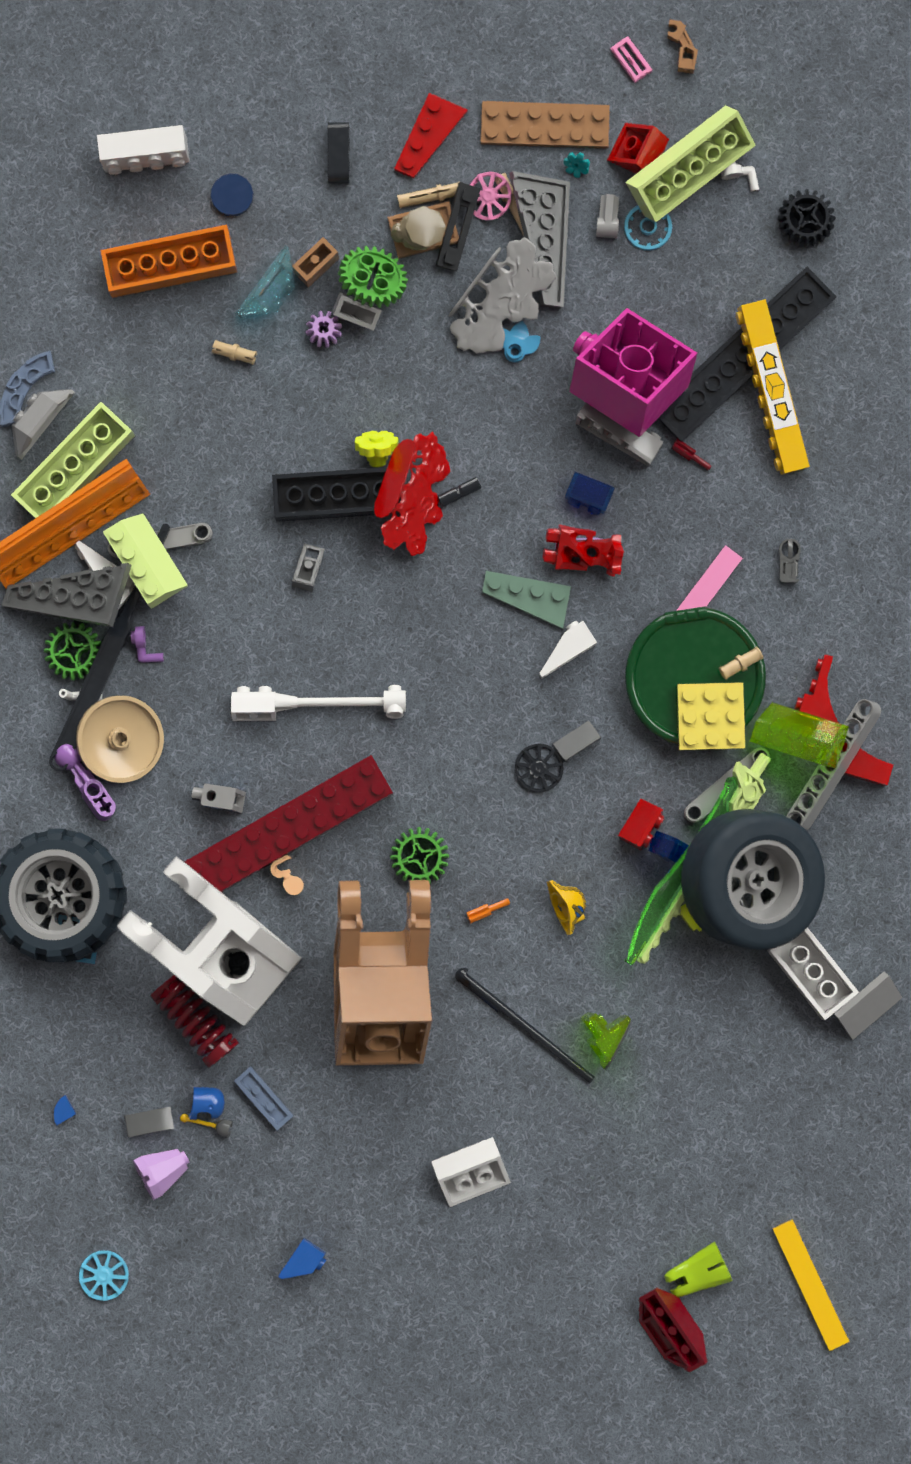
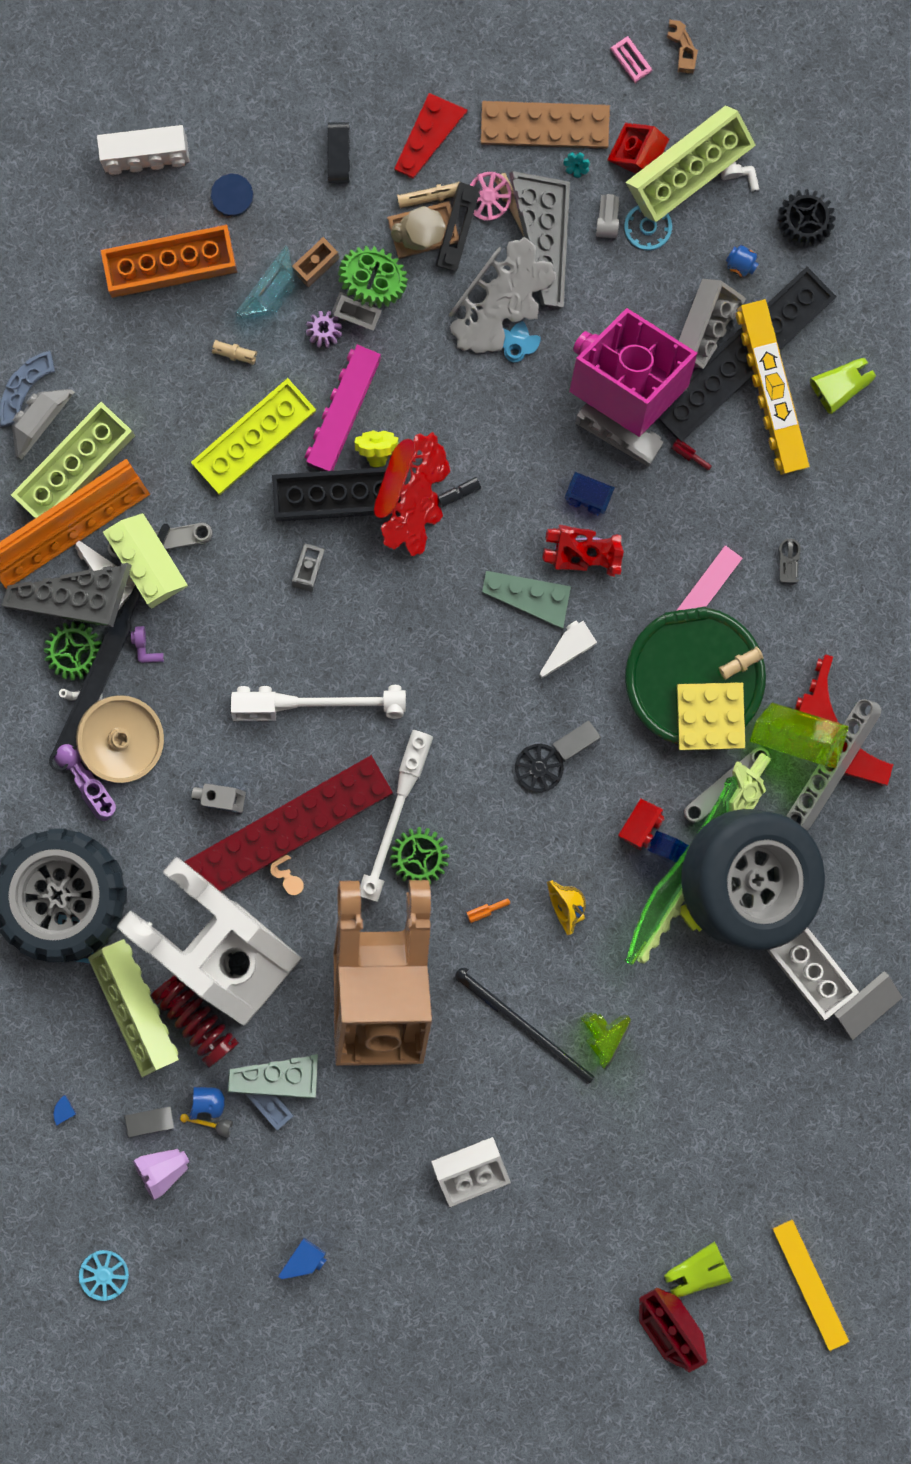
none -> yellowish green brick [88,939,179,1077]
none -> neon yellow plate [191,378,316,495]
none -> wing [227,1054,318,1099]
none -> dark pink brick [305,344,381,471]
none -> white bar [360,730,433,902]
none -> light grey wedge [679,279,746,369]
none -> blue head [726,245,759,277]
none -> lime piece [809,358,876,414]

